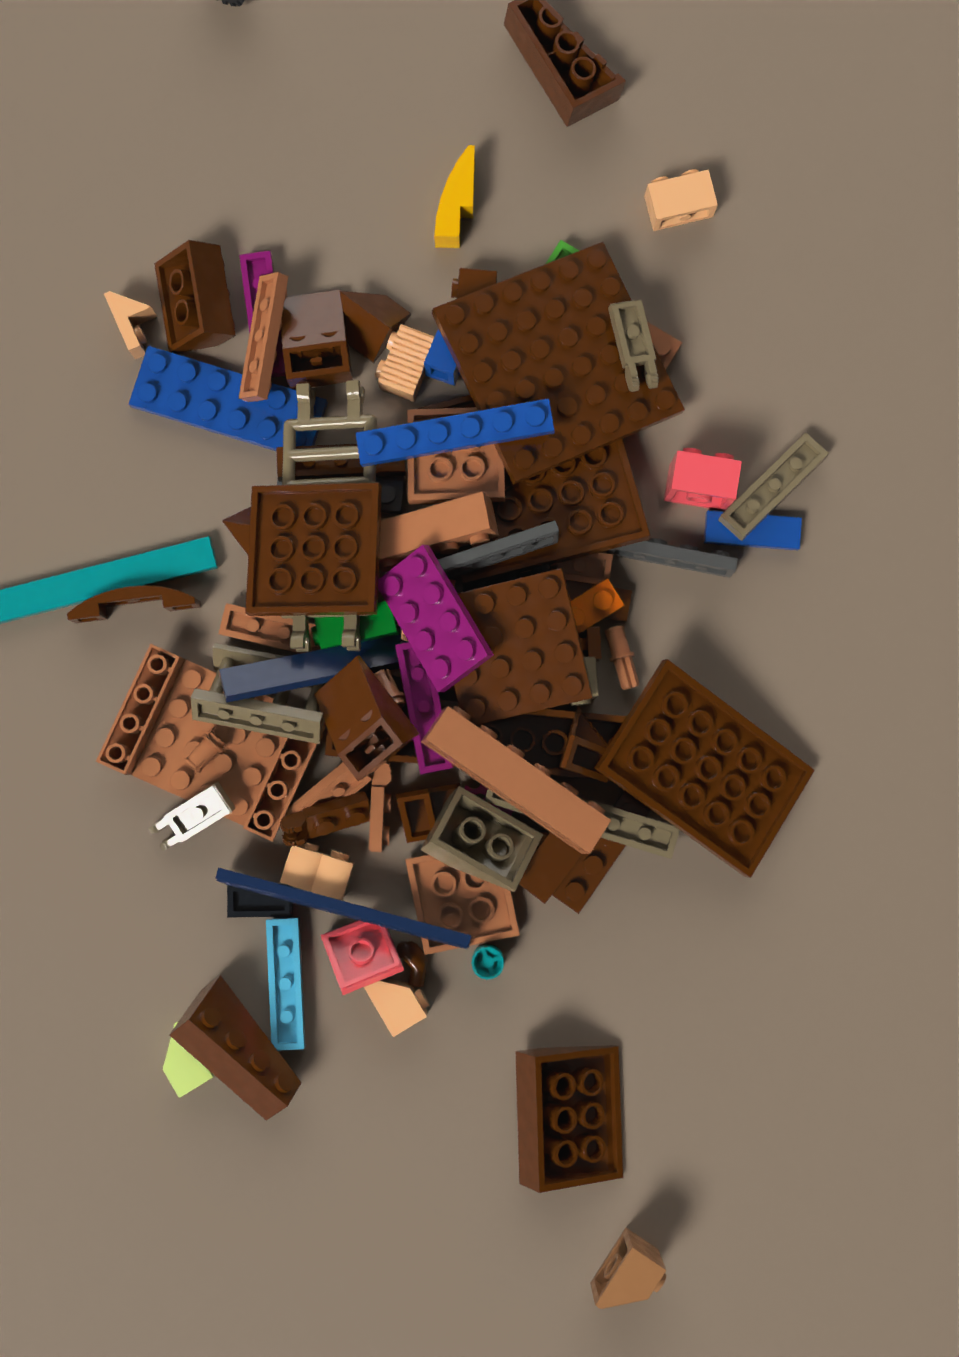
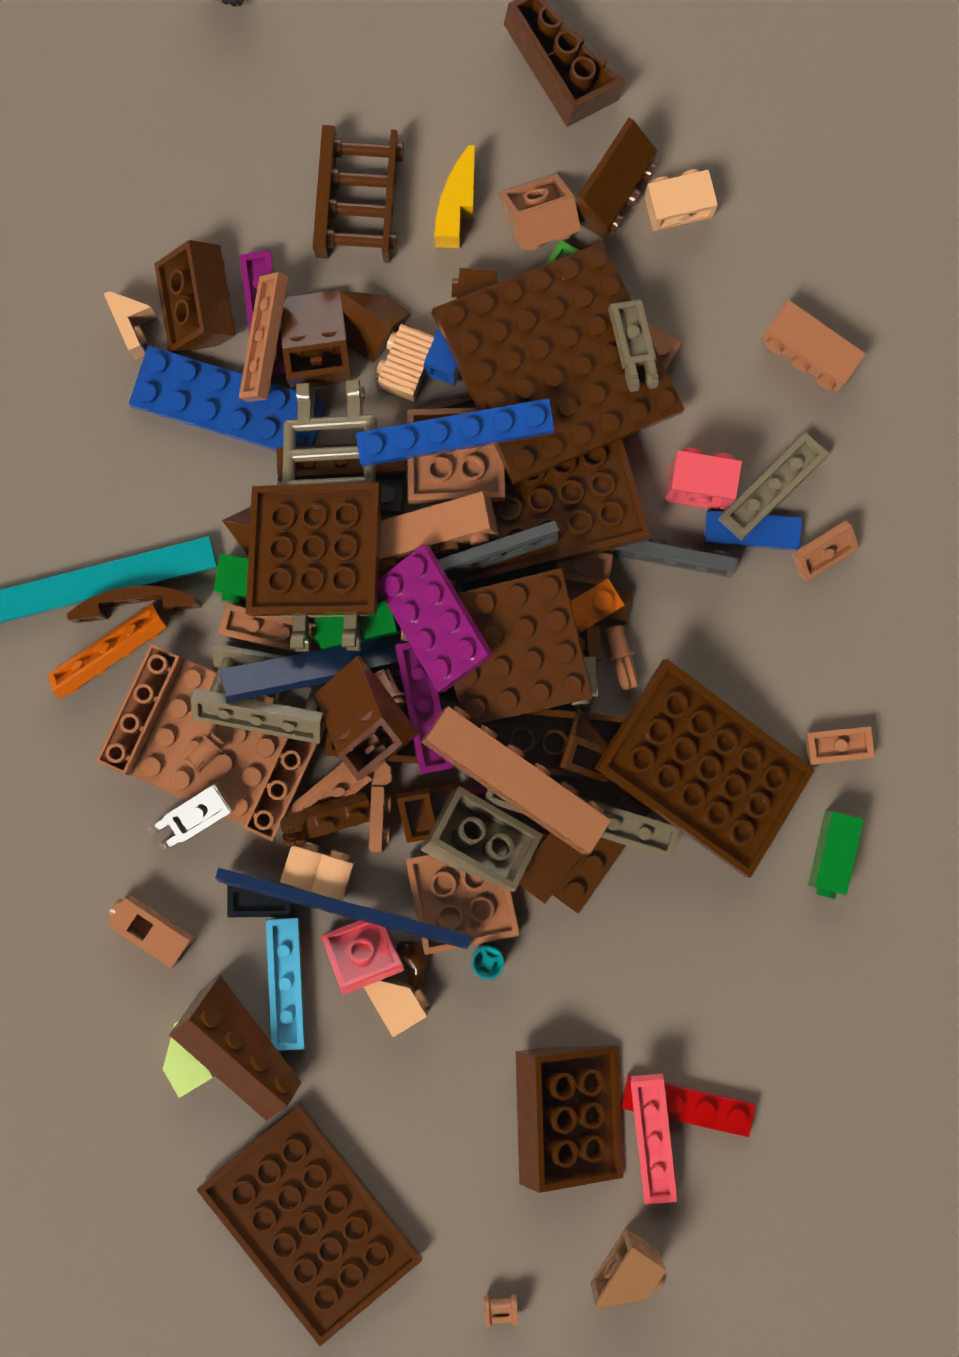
none -> orange plate [47,603,167,700]
none -> nougat brick [107,895,196,968]
none -> reddish brown plate [197,1103,423,1346]
none -> green slope [213,554,248,604]
none -> reddish brown fence [313,125,404,263]
none -> nougat bush [484,1294,518,1328]
none -> nougat slope [499,174,581,251]
none -> reddish brown slope [576,117,658,240]
none -> red plate [621,1074,756,1137]
none -> coral plate [630,1073,677,1205]
none -> nougat brick [761,300,866,393]
none -> nougat plate [792,520,859,582]
none -> nougat plate [805,726,875,765]
none -> green brick [808,811,864,899]

